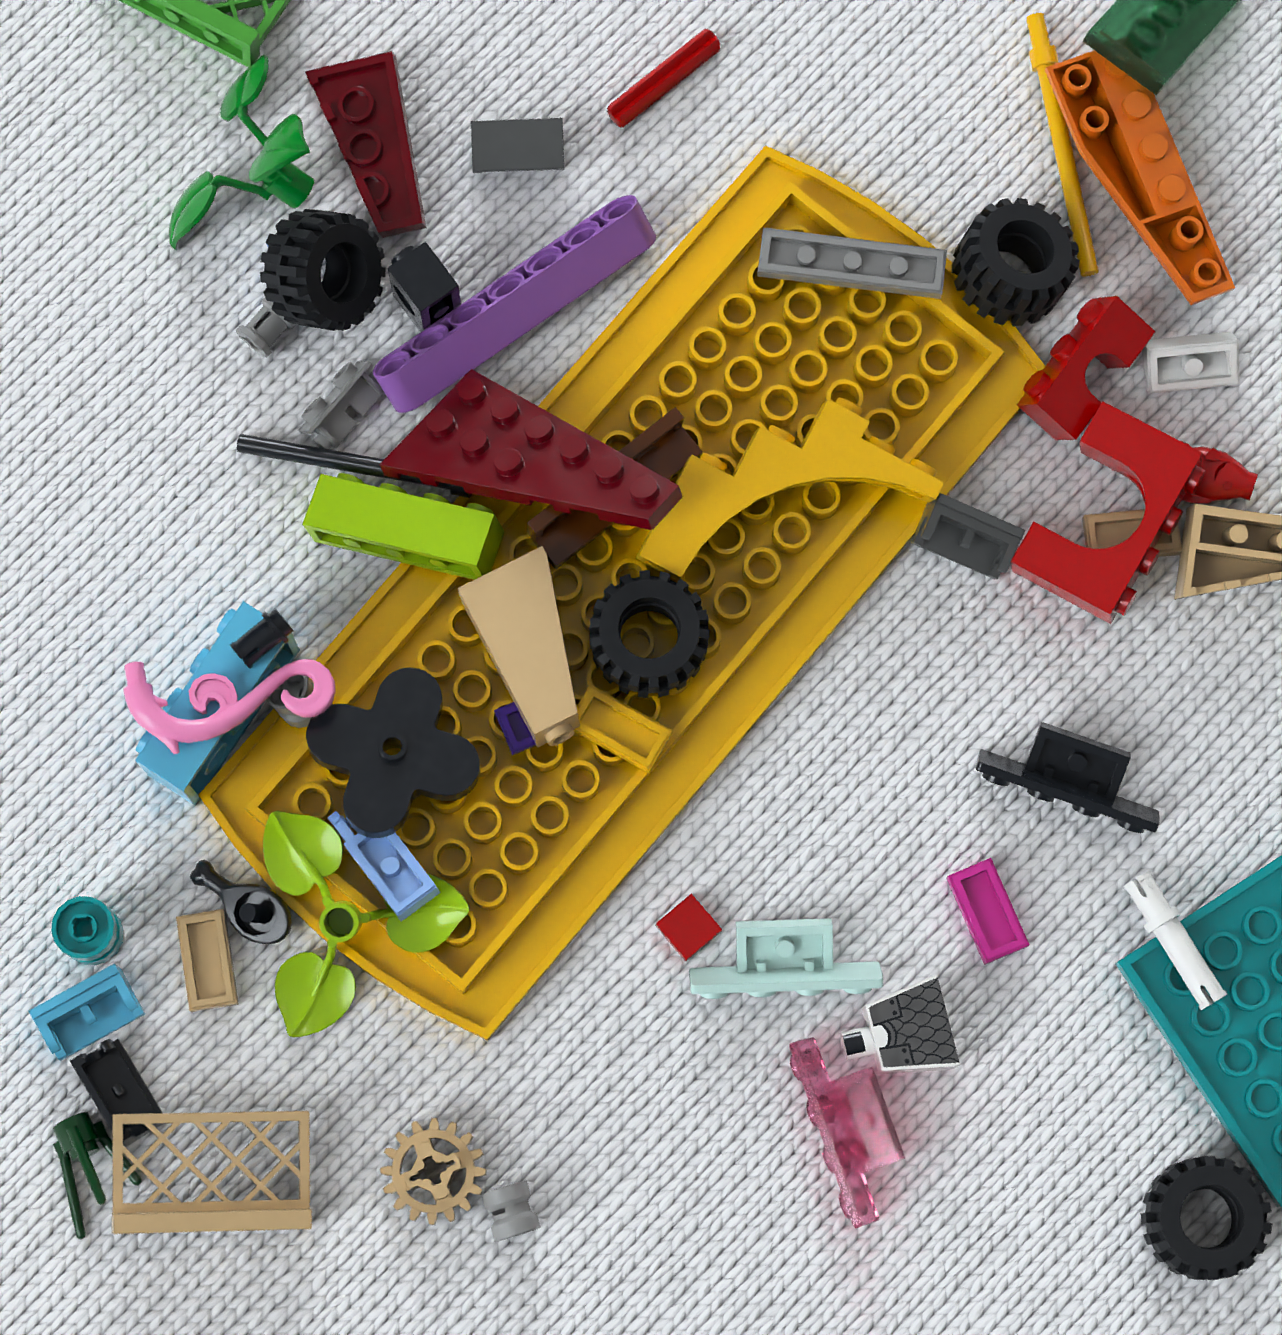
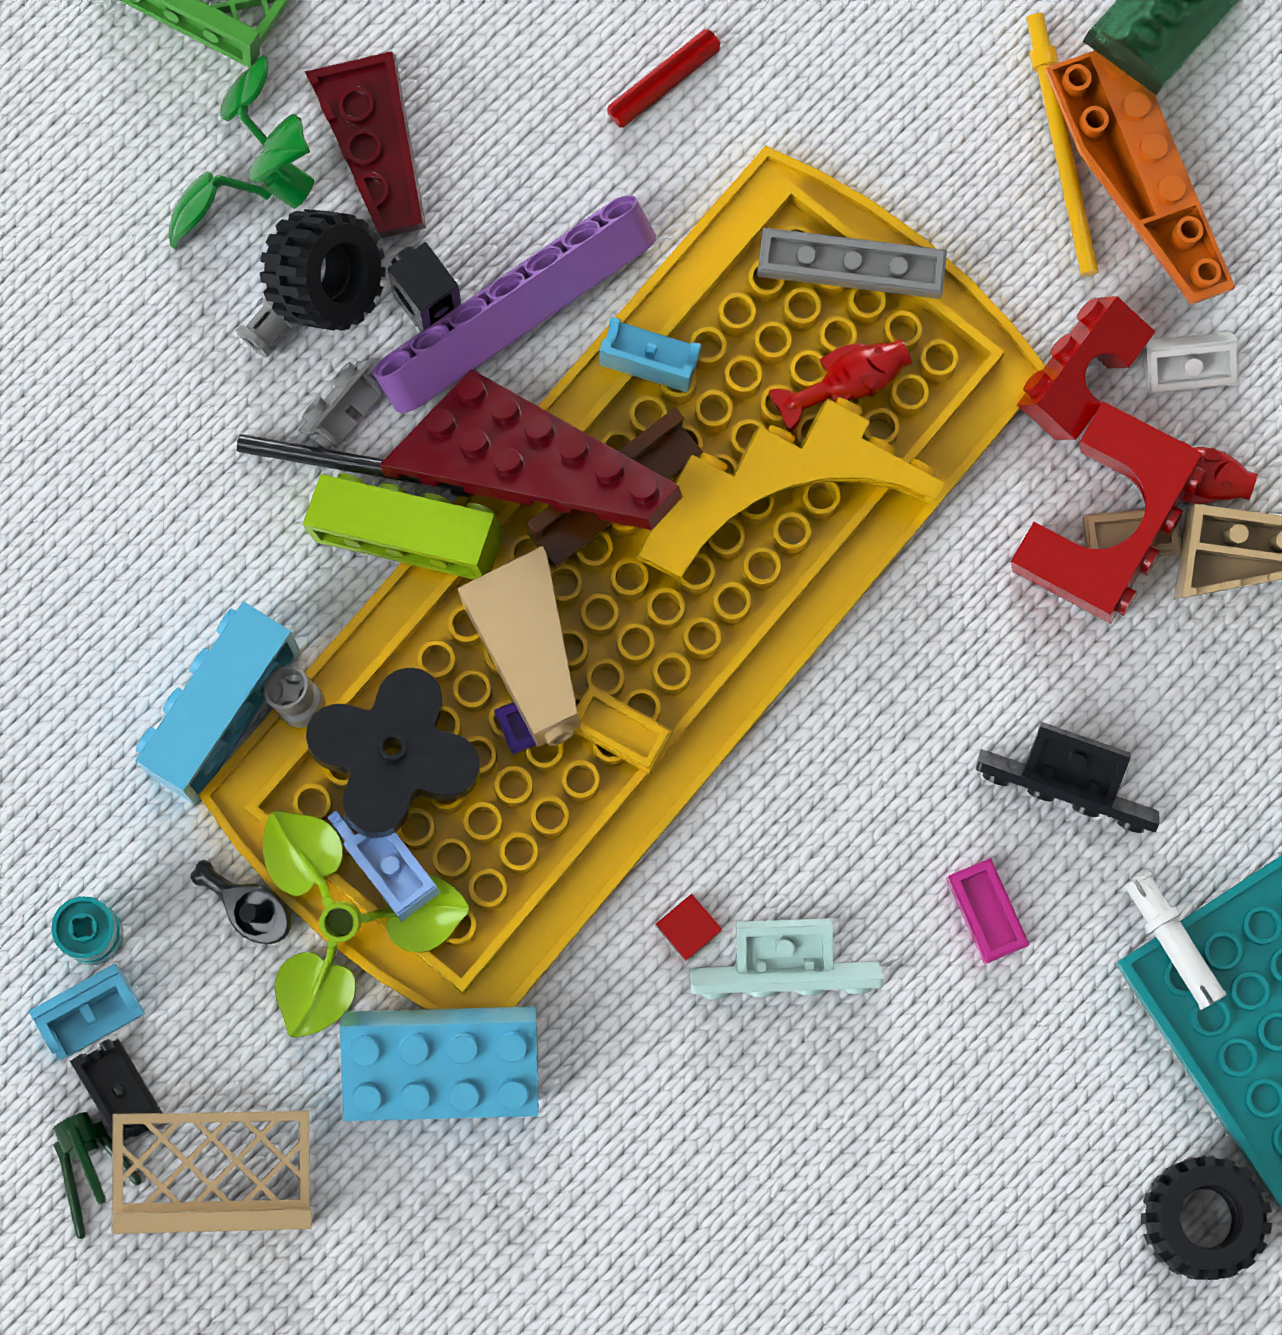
bright pink plant [123,659,336,754] -> none
tan tile [176,909,239,1012] -> none
black pin [230,609,294,669] -> none
tan gear [380,1118,486,1225] -> none
dark grey hinge [471,118,564,173] -> none
light grey wheel [481,1180,541,1242] -> none
black tyre [589,570,710,698] -> none
clear pink bracket [789,1037,906,1228] -> none
torso [840,975,960,1074] -> none
dark grey hinge [911,493,1026,579] -> none
black tyre [951,198,1079,327] -> none
none -> medium azure brick [340,1007,539,1121]
none -> medium azure hinge [599,317,702,393]
none -> red animal [768,339,912,432]

